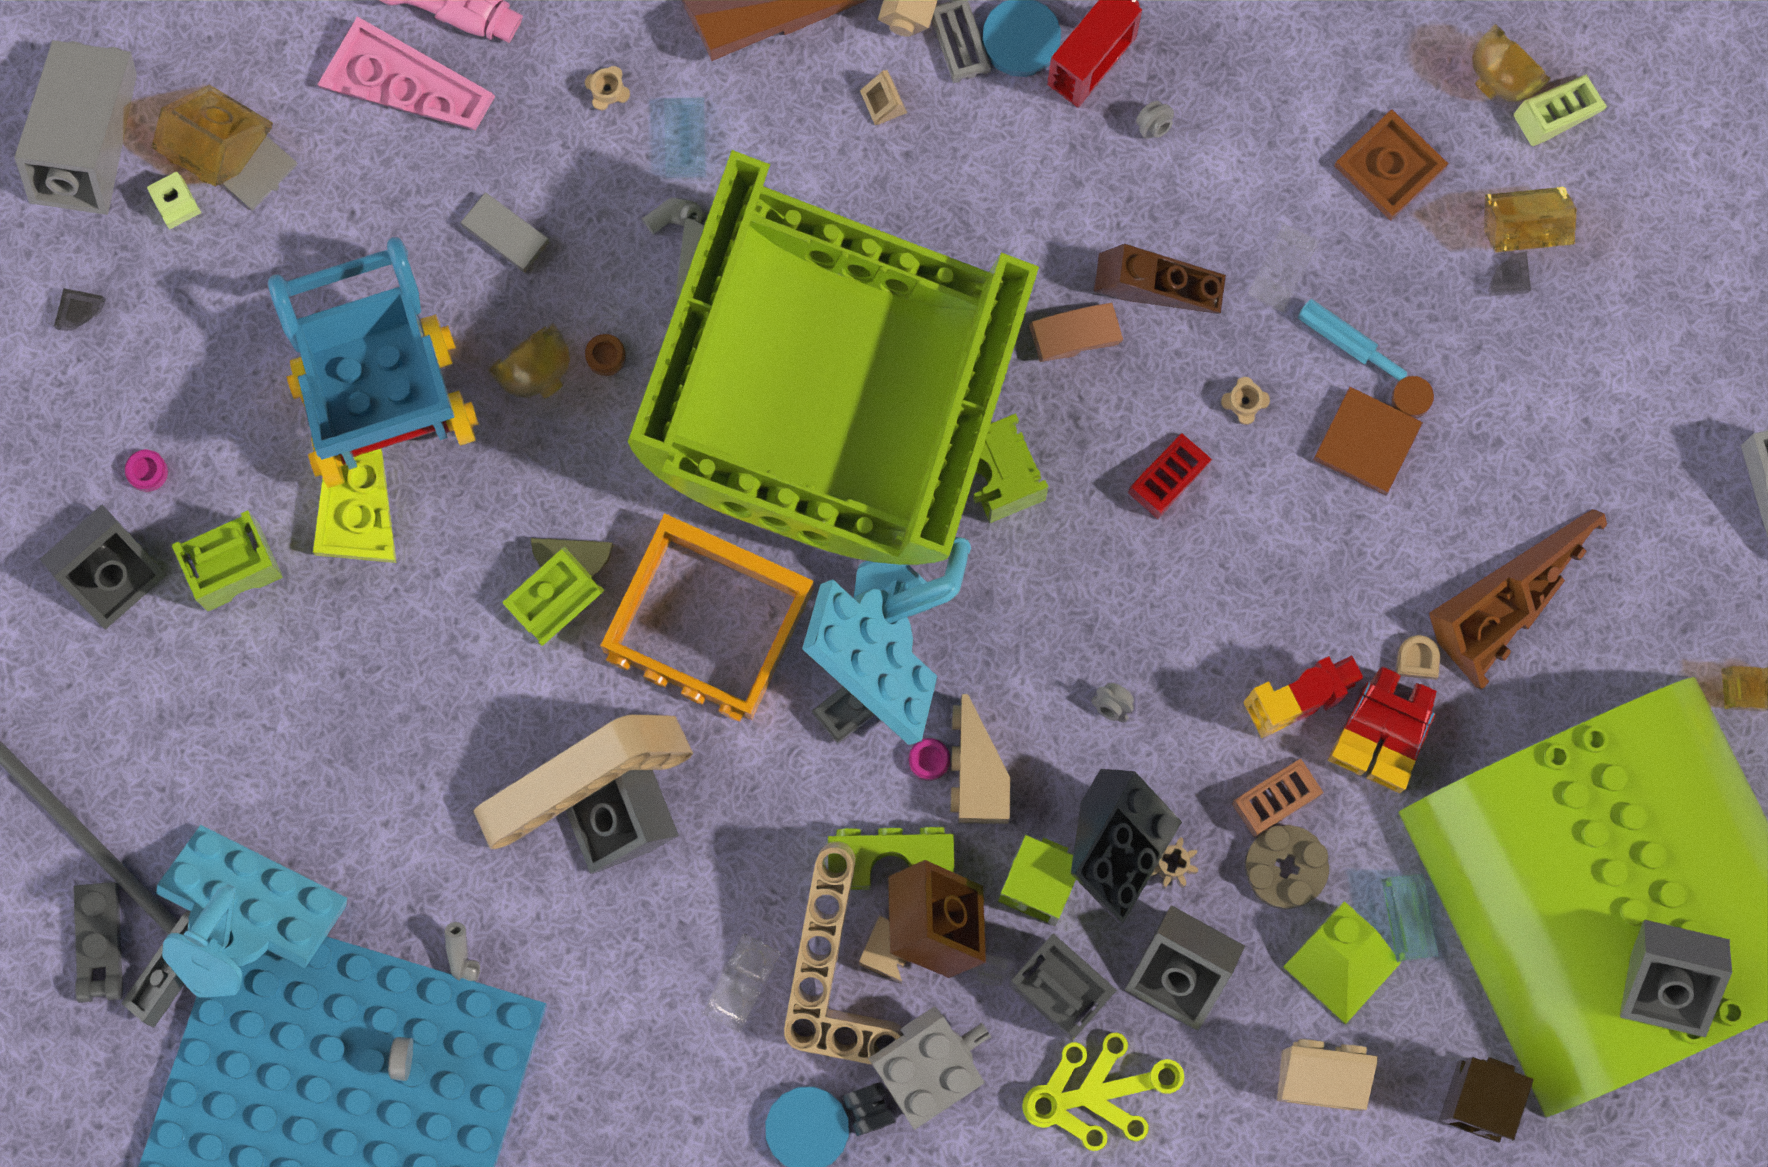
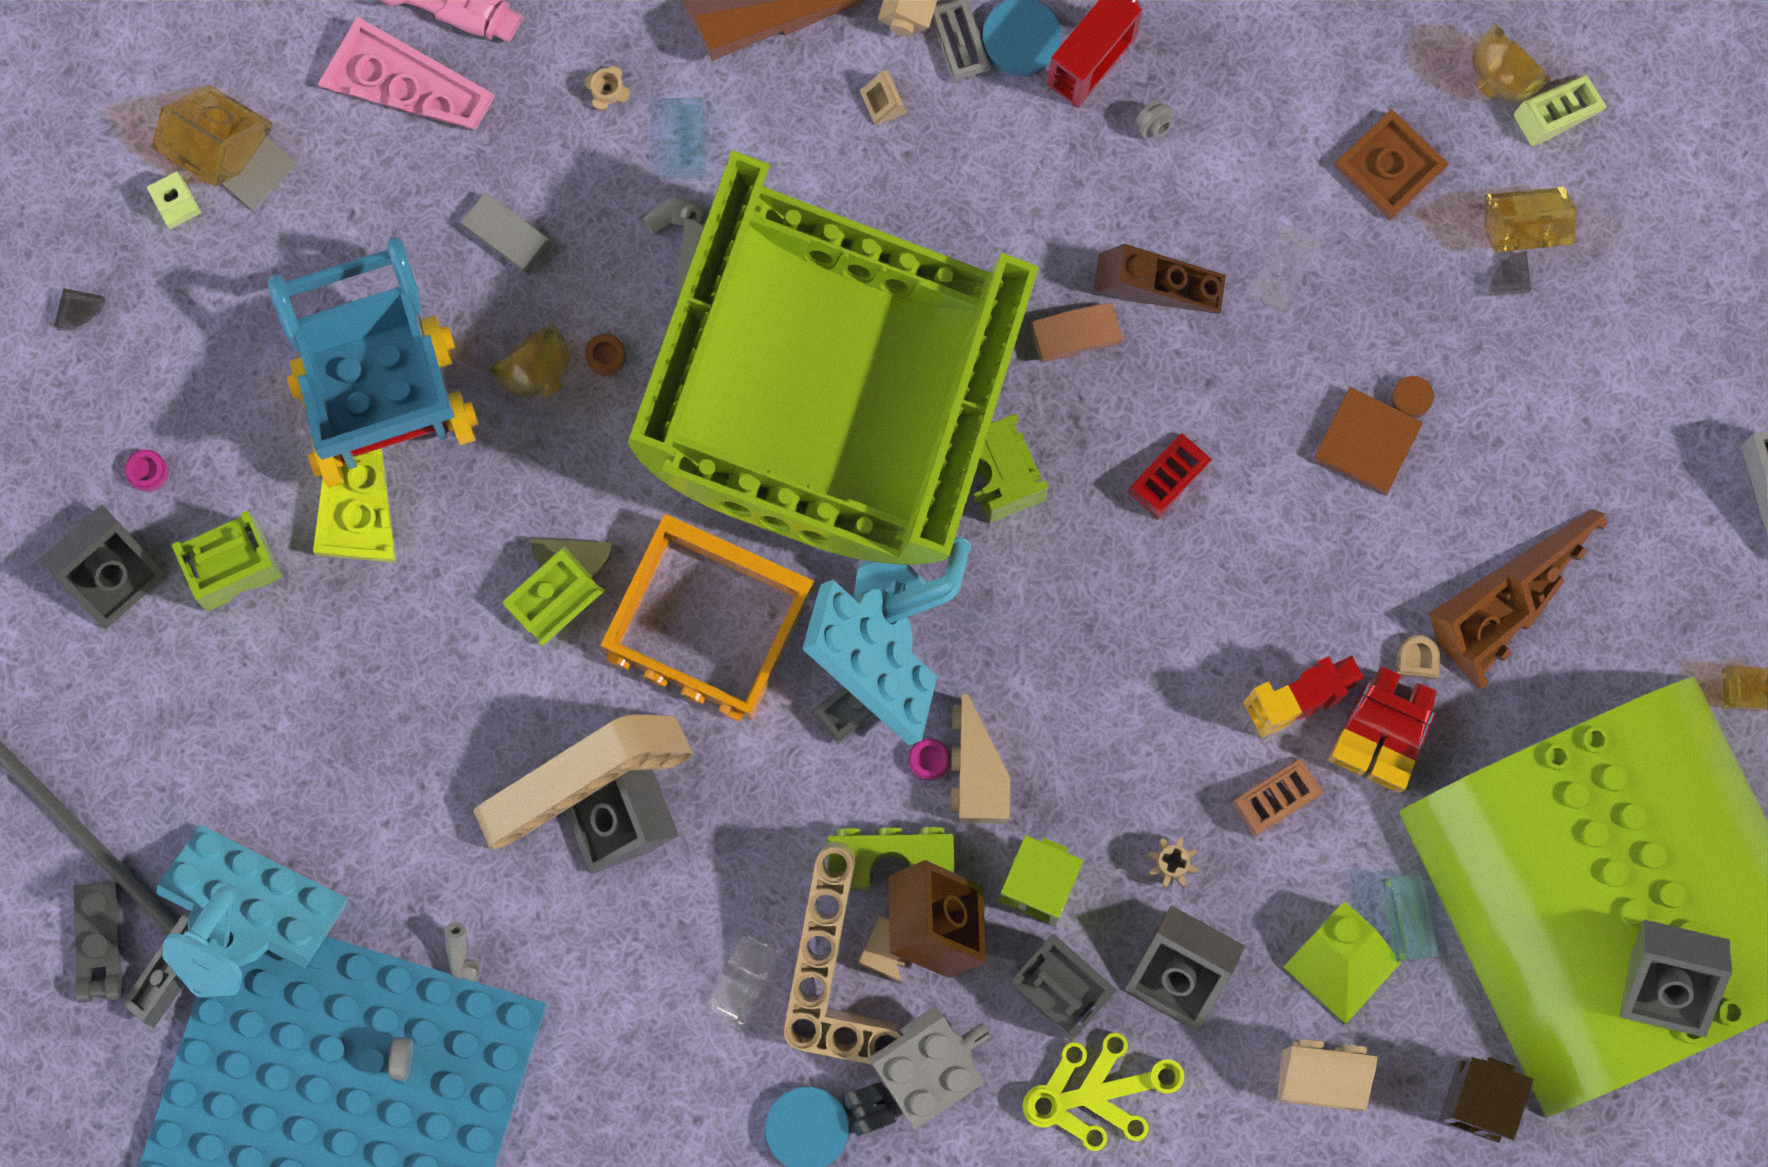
light grey slope [14,40,137,215] -> none
black slope [1071,769,1182,924] -> none
light grey plate [1091,683,1134,722] -> none
tan plate [1221,377,1270,425] -> none
dark tan plate [1244,825,1329,910] -> none
medium azure axle [1298,299,1407,381] -> none

